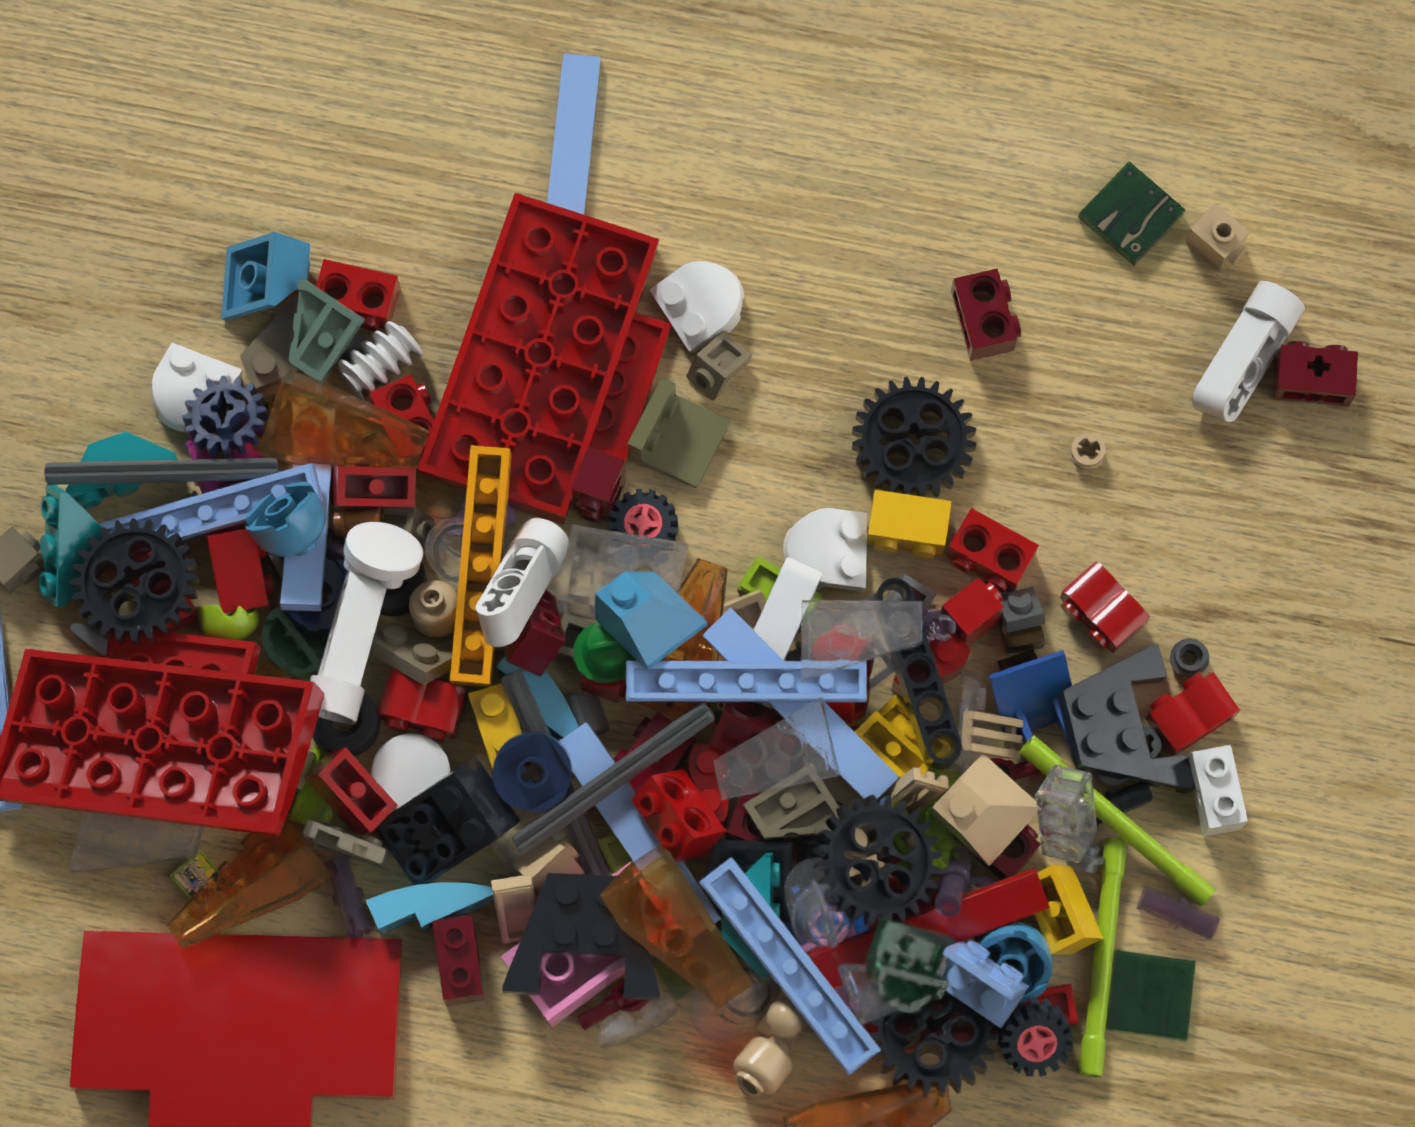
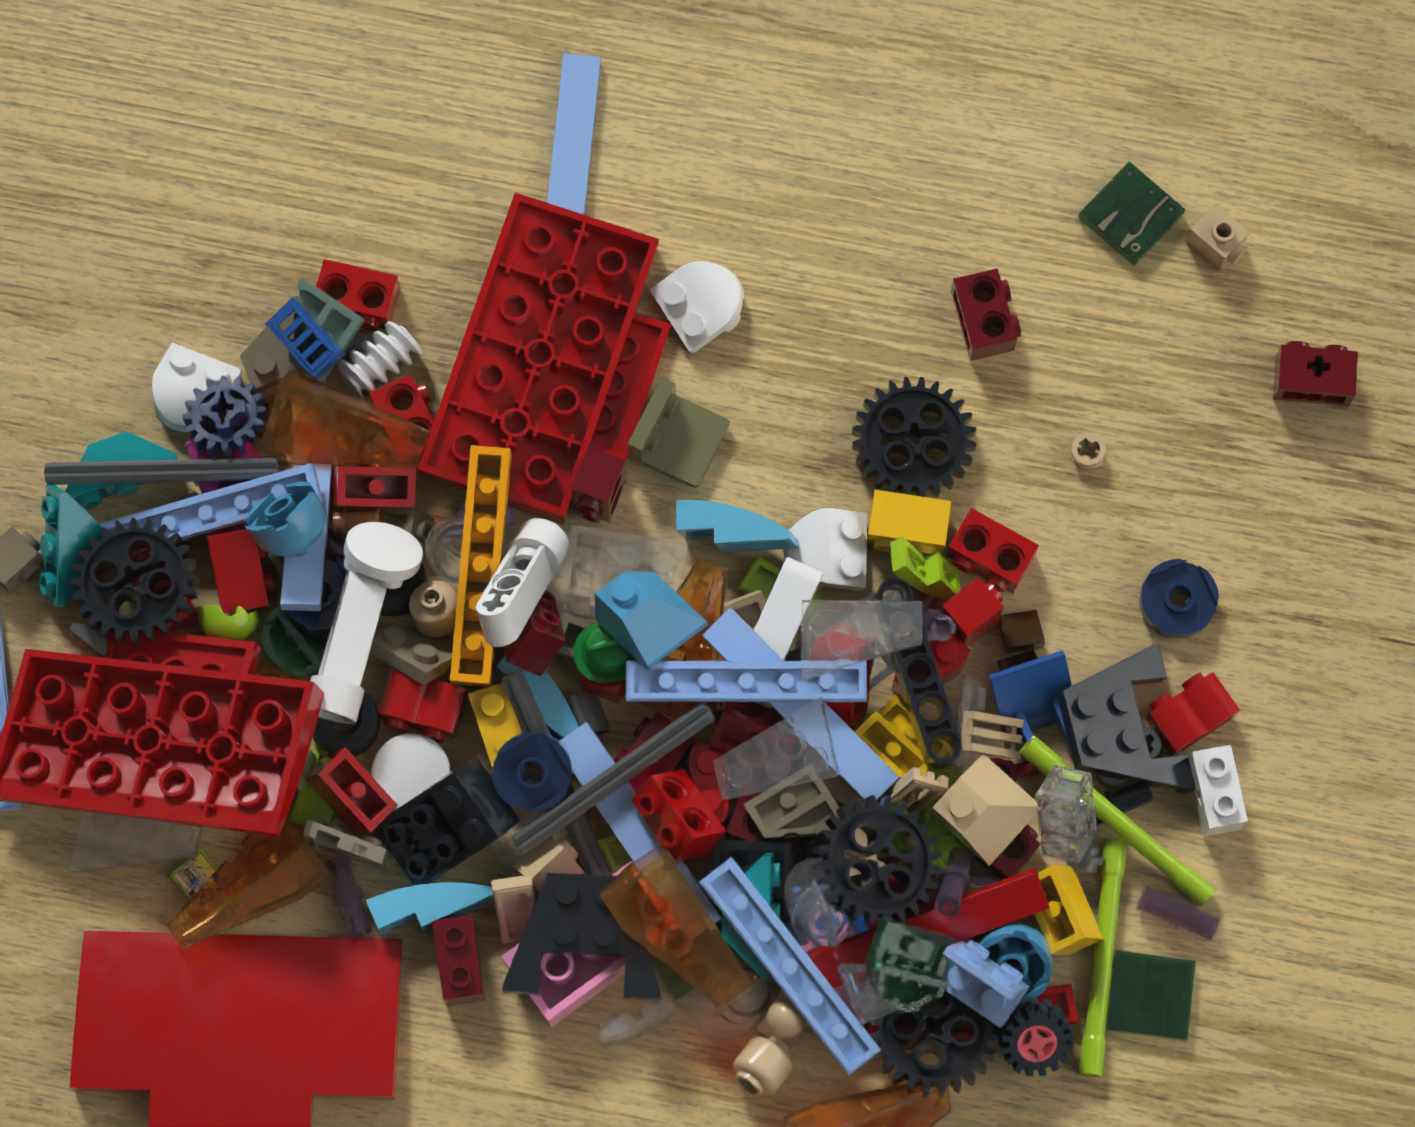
dark azure slope [221,232,310,321] -> none
dark red plate [578,977,649,1030] -> none
black wheel [608,489,678,564] -> none
dark tan bracket [687,331,752,400] -> none
dark grey plate [1000,587,1045,633] -> none
red brick [1060,561,1150,654] -> none
dark grey plate [1170,638,1209,678] -> none
white beam [1192,281,1305,422] -> none
none -> blue slope [265,297,346,380]
none -> medium azure slope [676,500,799,553]
none -> lime slope [890,537,961,601]
none -> dark blue plate [1139,559,1219,638]

